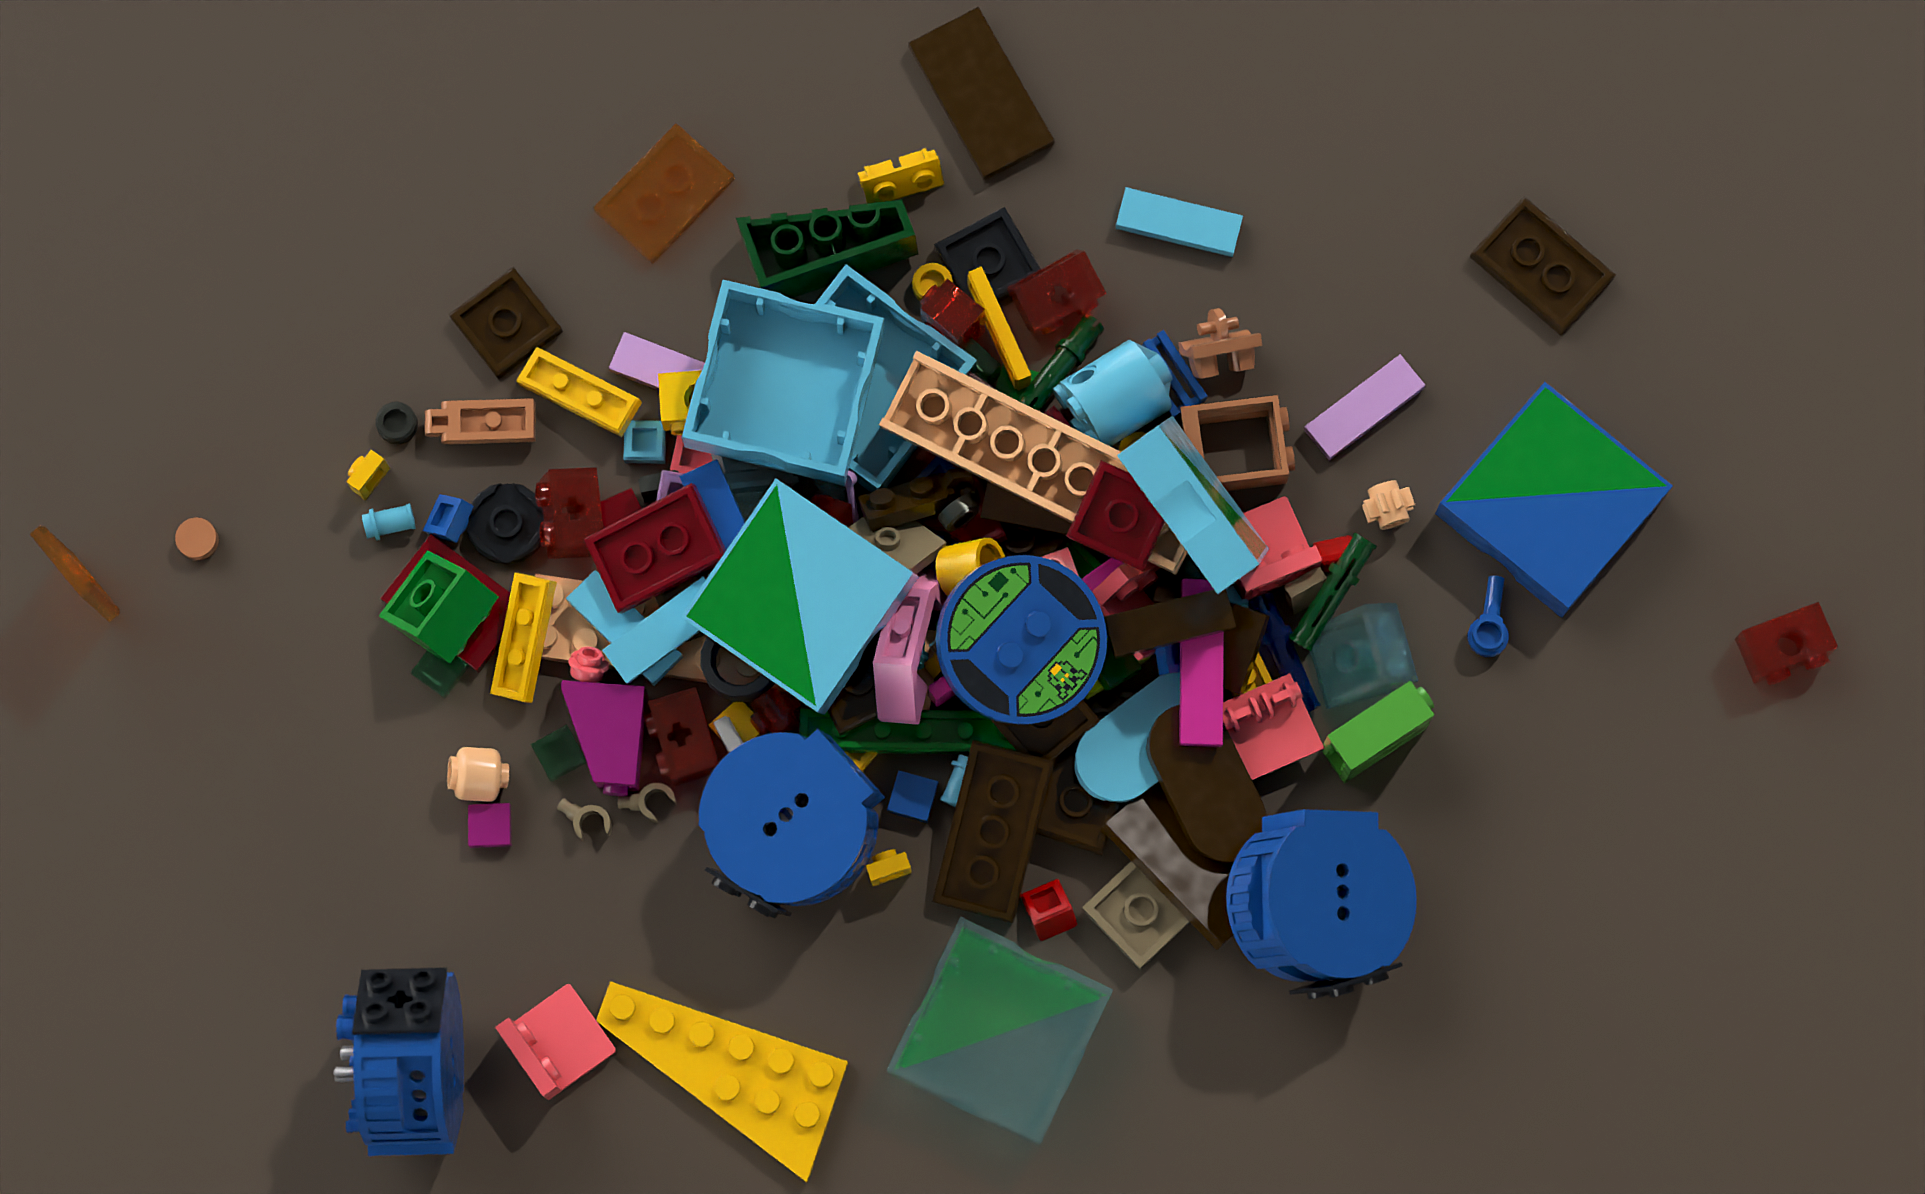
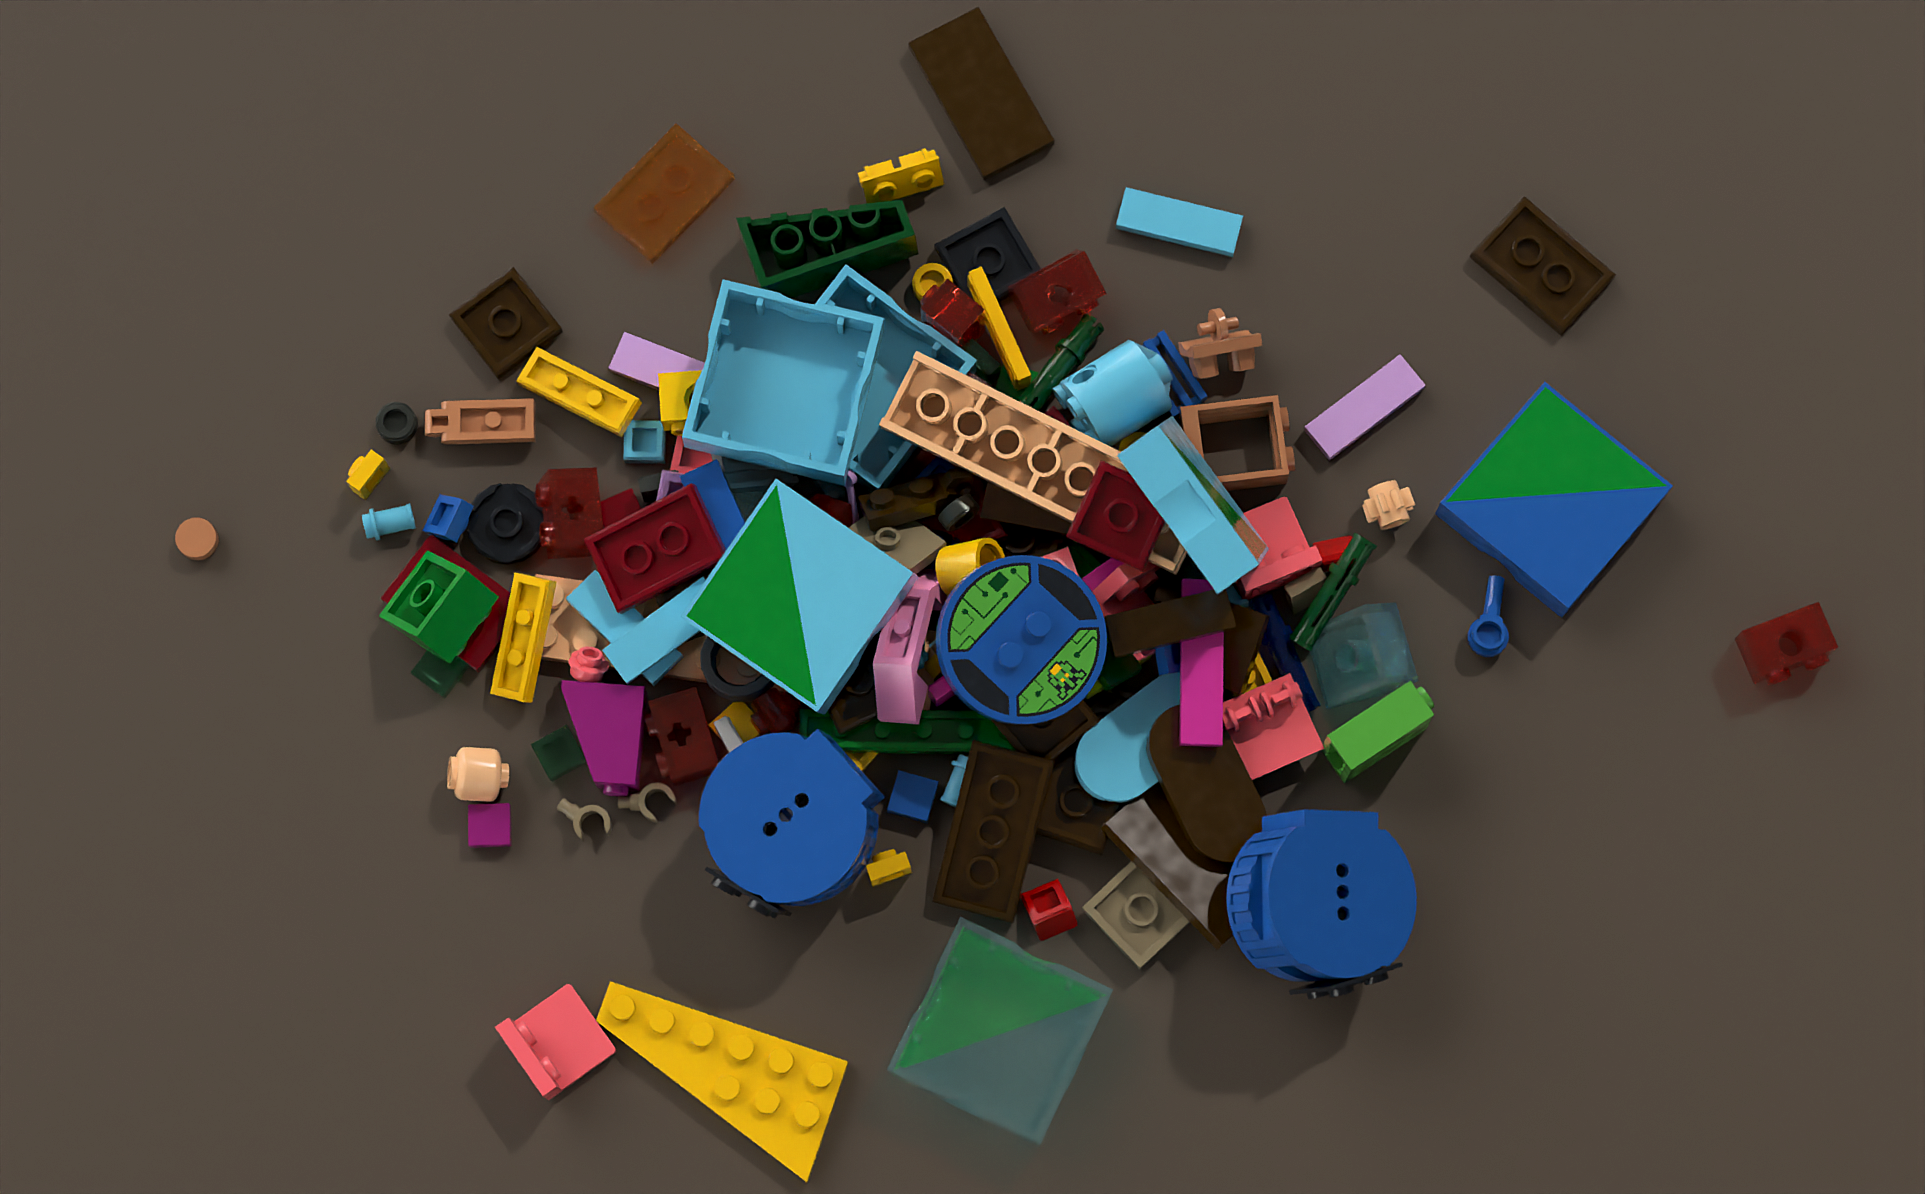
clear orange tile [30,525,120,622] -> none
blue piece [334,967,464,1156] -> none

